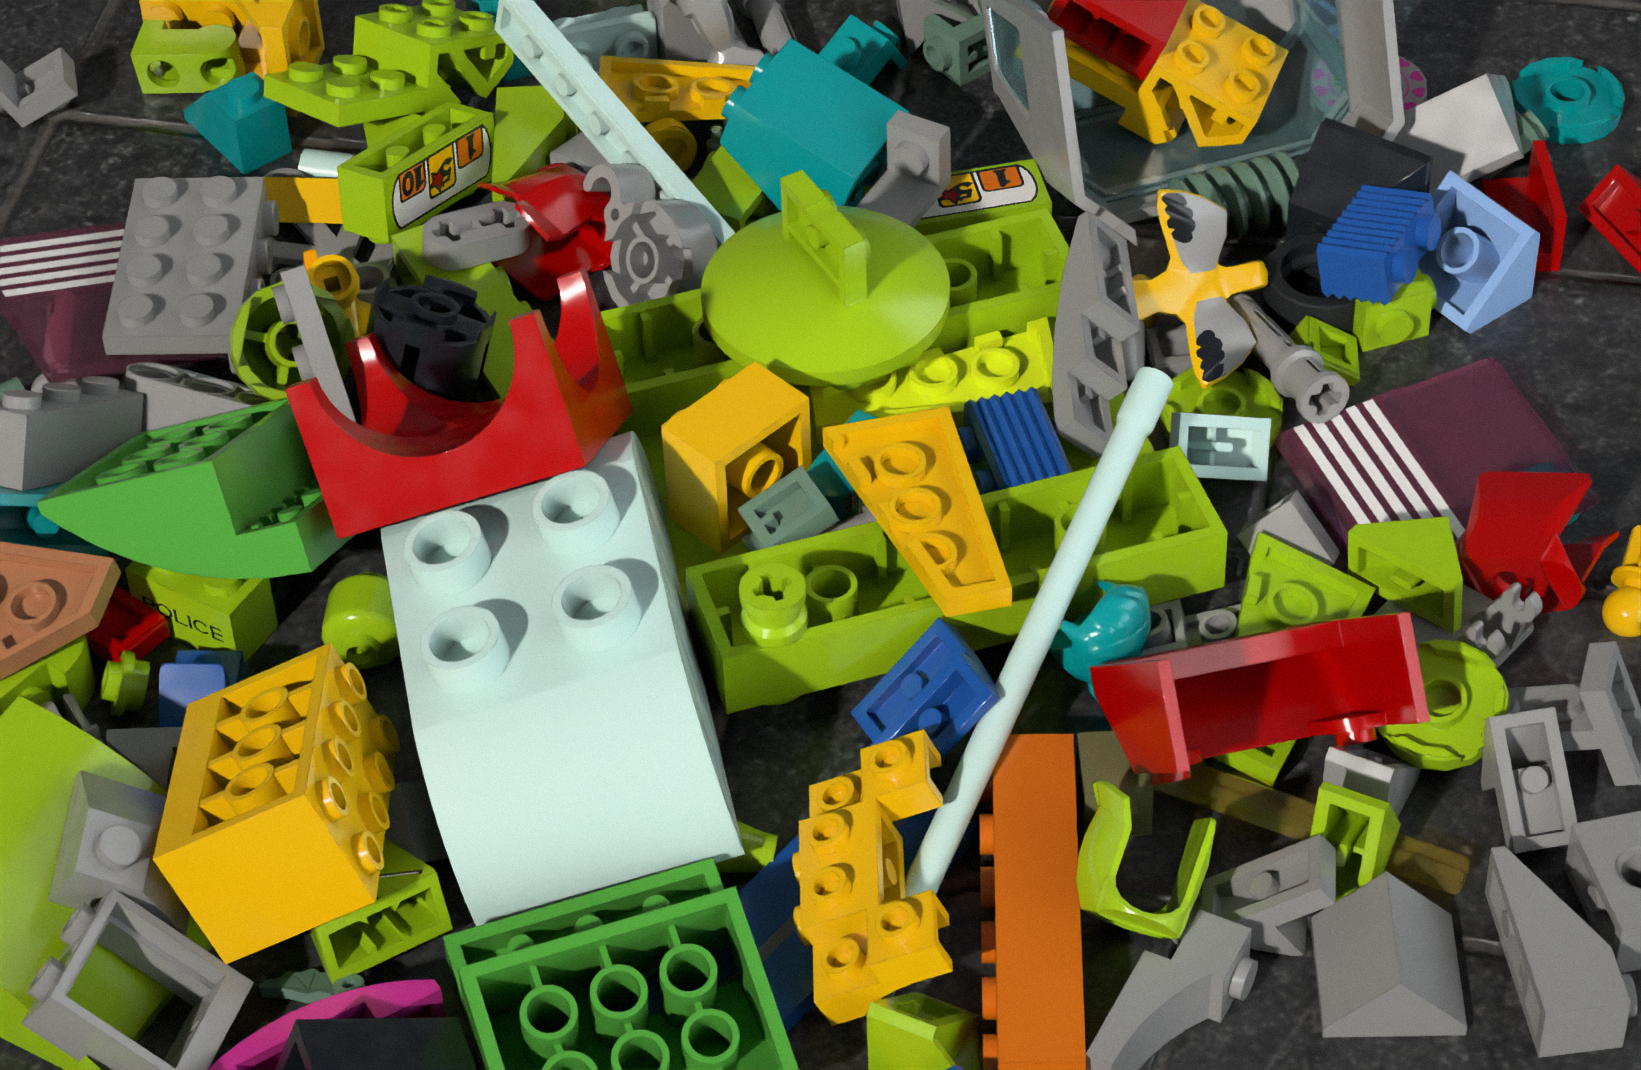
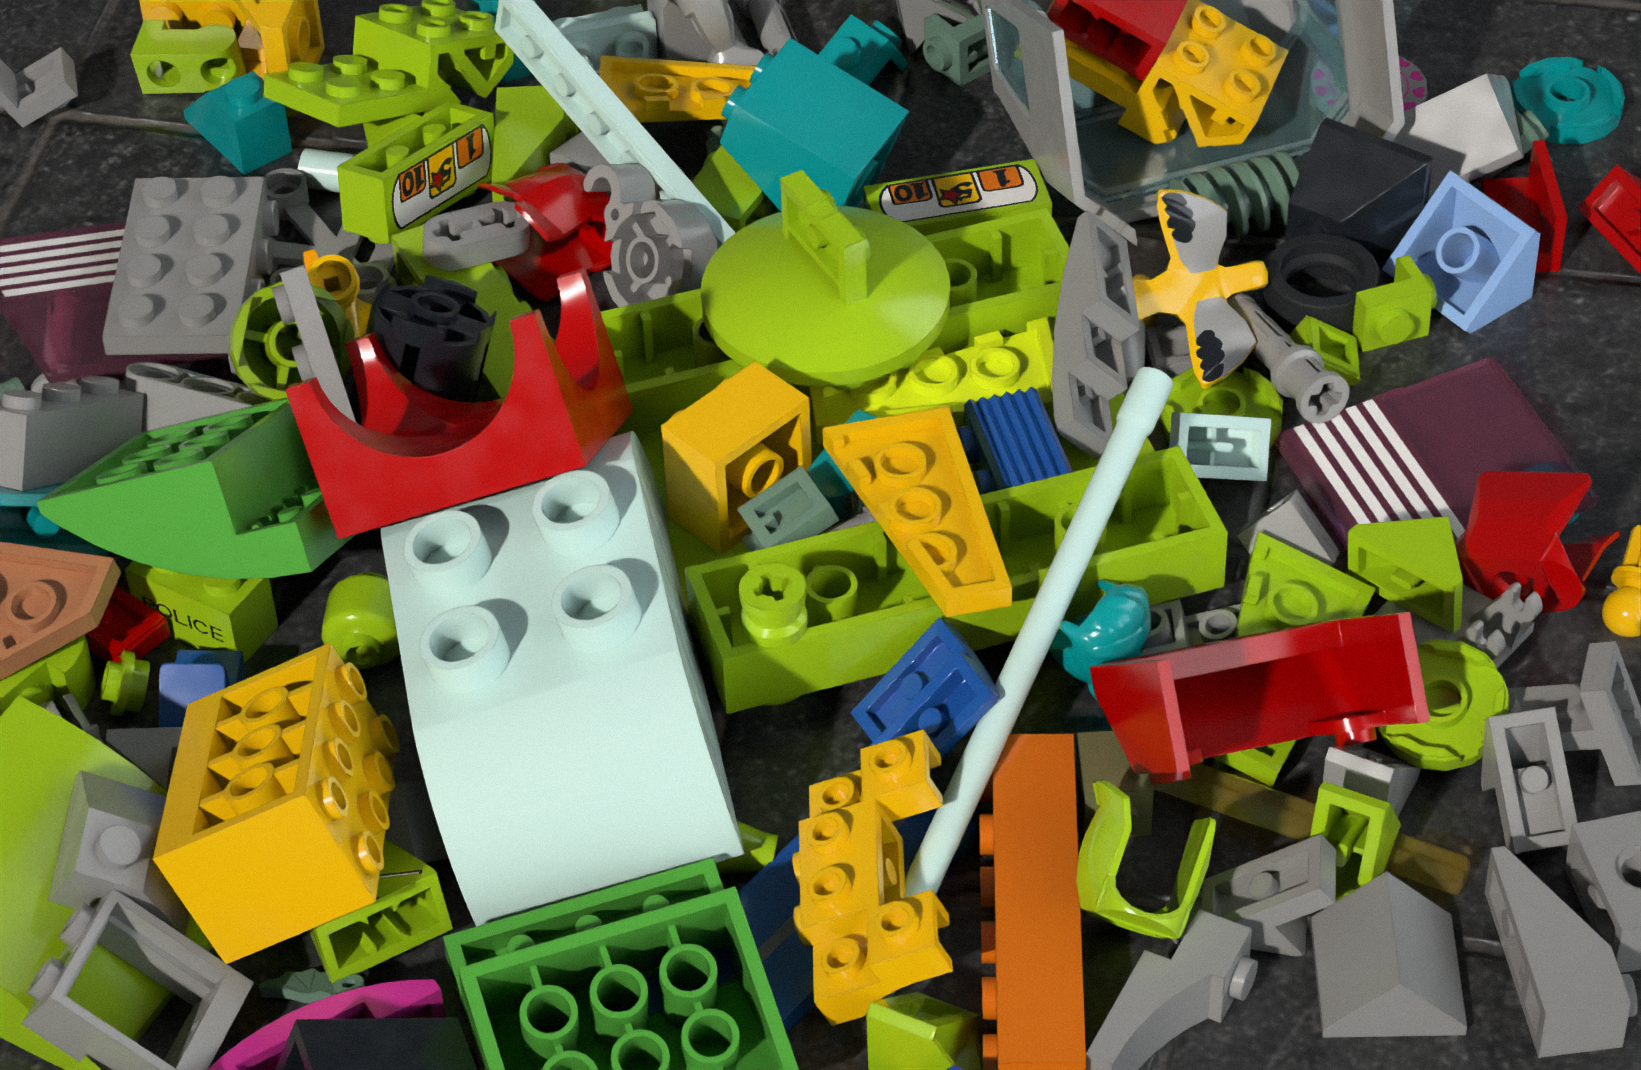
yellow sticker [264,177,343,224] -> none
yellow tile [645,118,697,173] -> none
light grey bracket [856,110,951,228] -> none
blue brick [1316,185,1441,306] -> none

